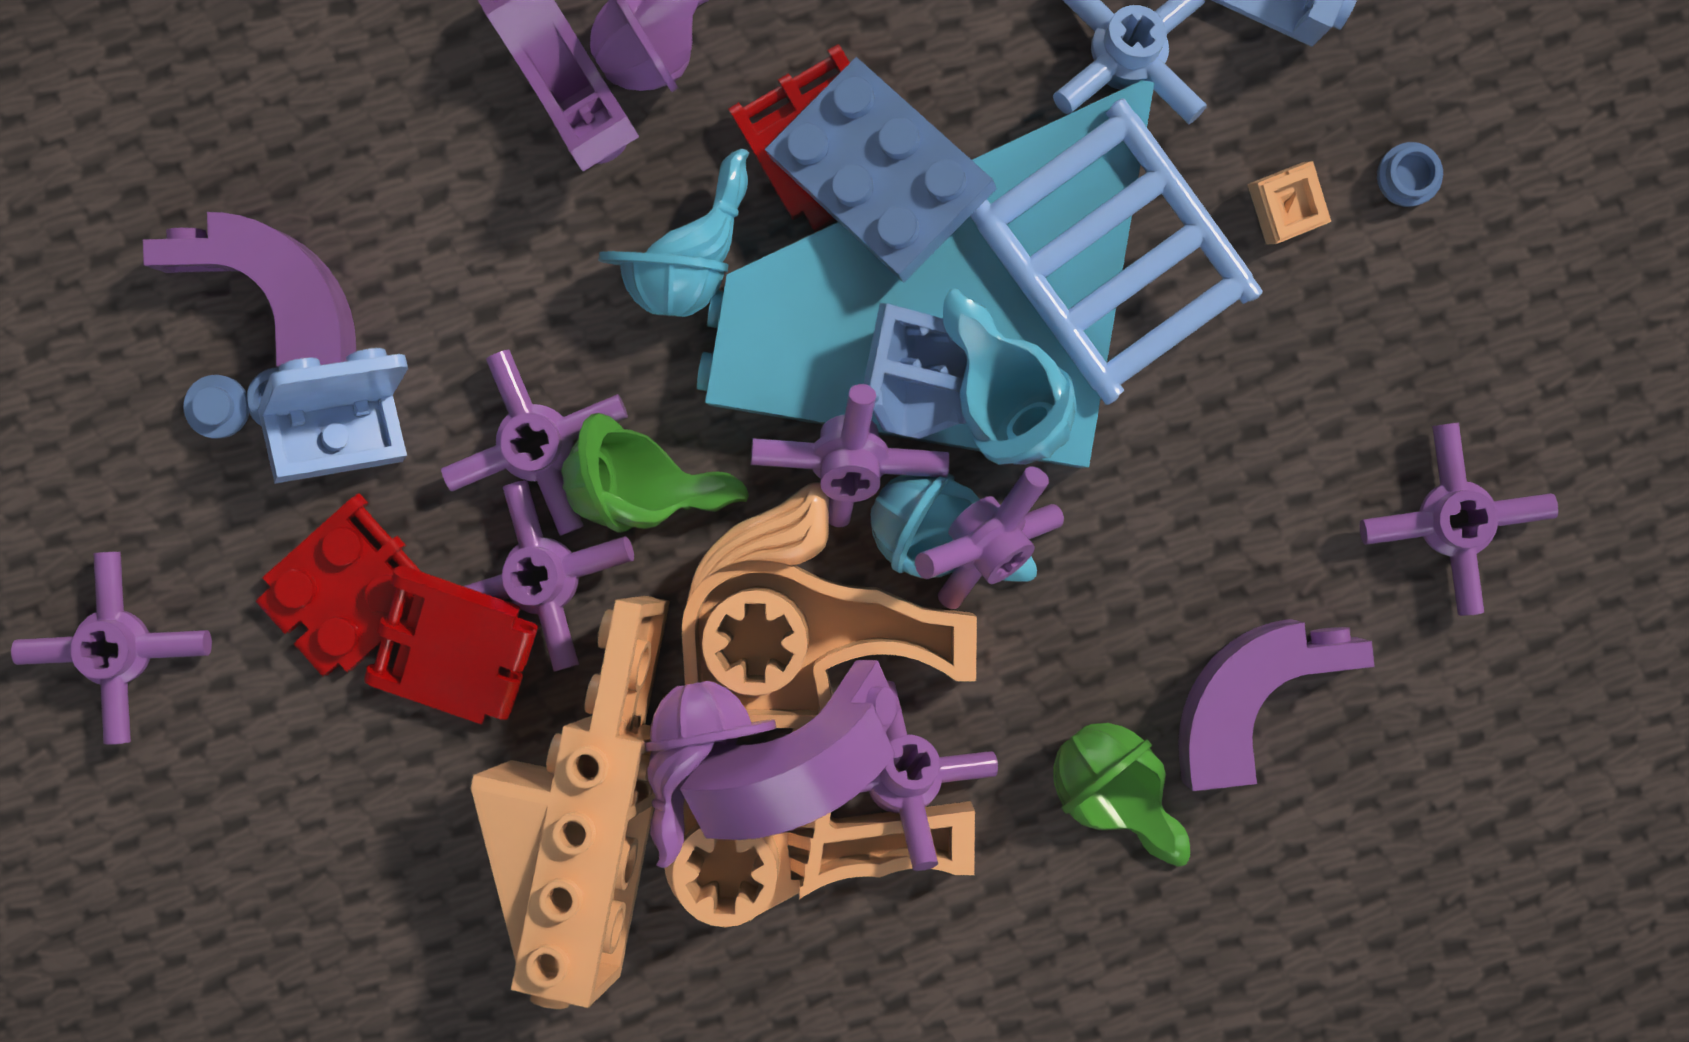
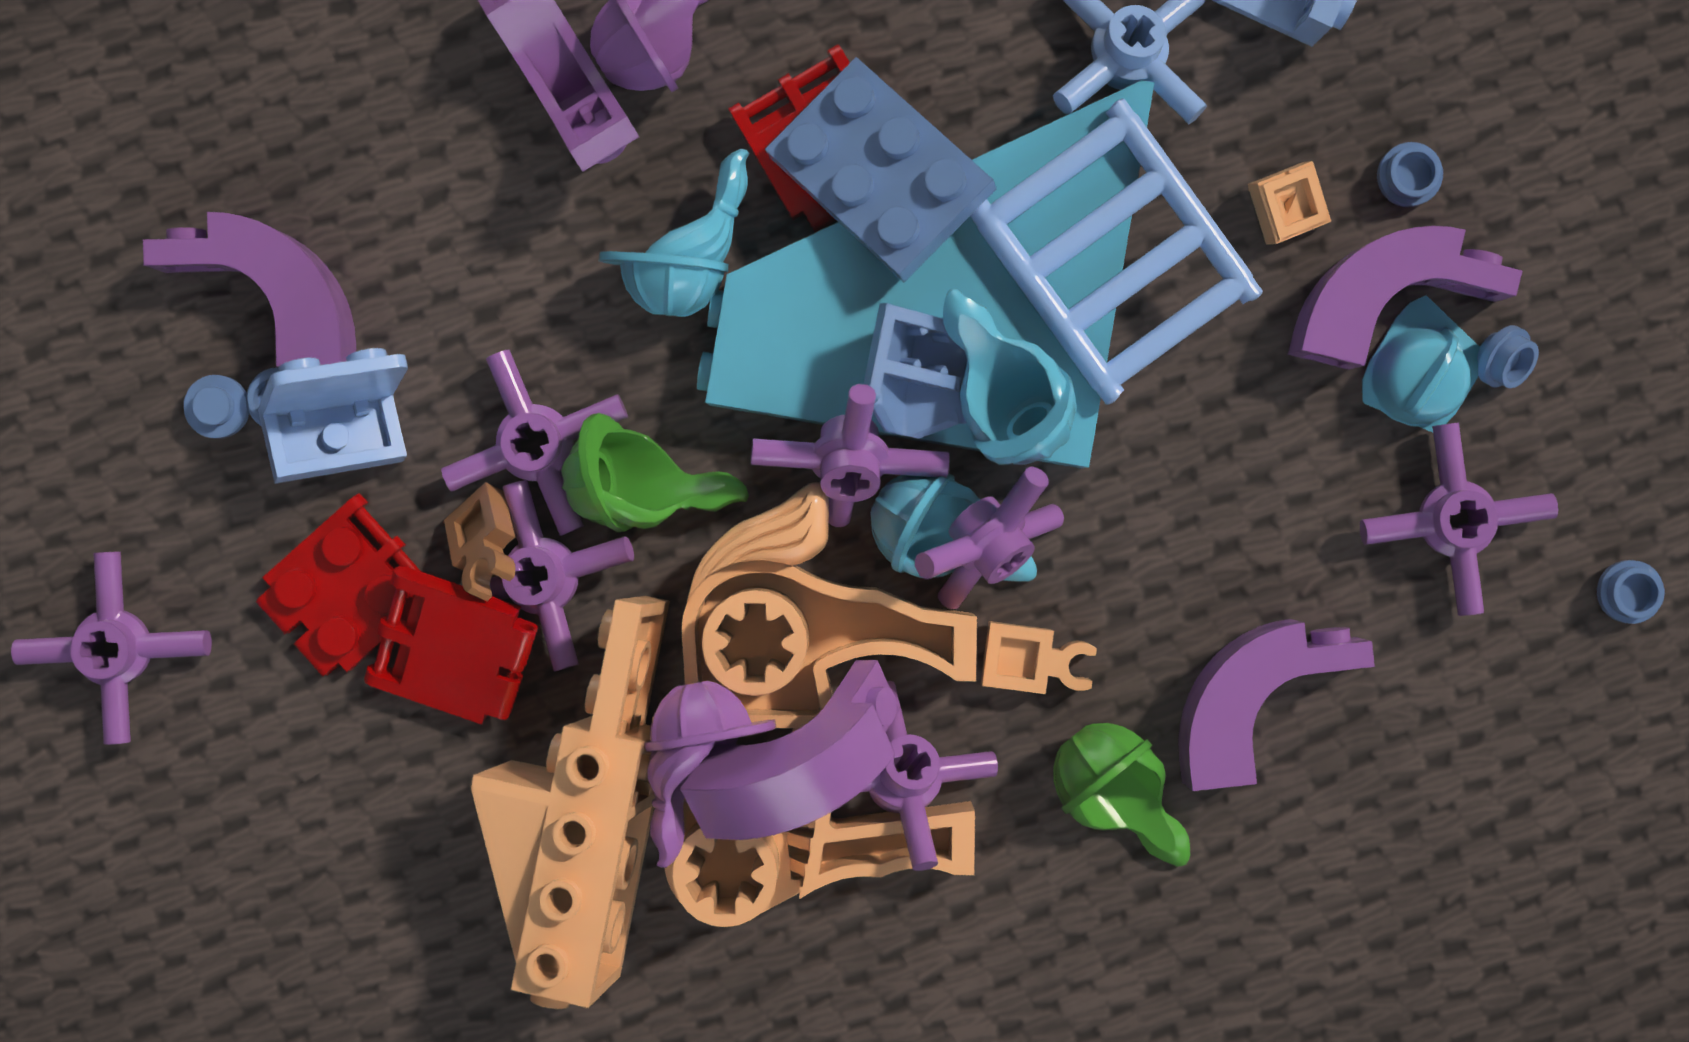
none -> medium nougat plate [444,482,515,601]
none -> light nougat plate [980,621,1097,694]
none -> medium lavender arch [1288,226,1523,370]
none -> medium azure piece [1362,295,1480,433]
none -> medium blue plate [1477,325,1539,388]
none -> medium blue plate [1597,560,1665,624]

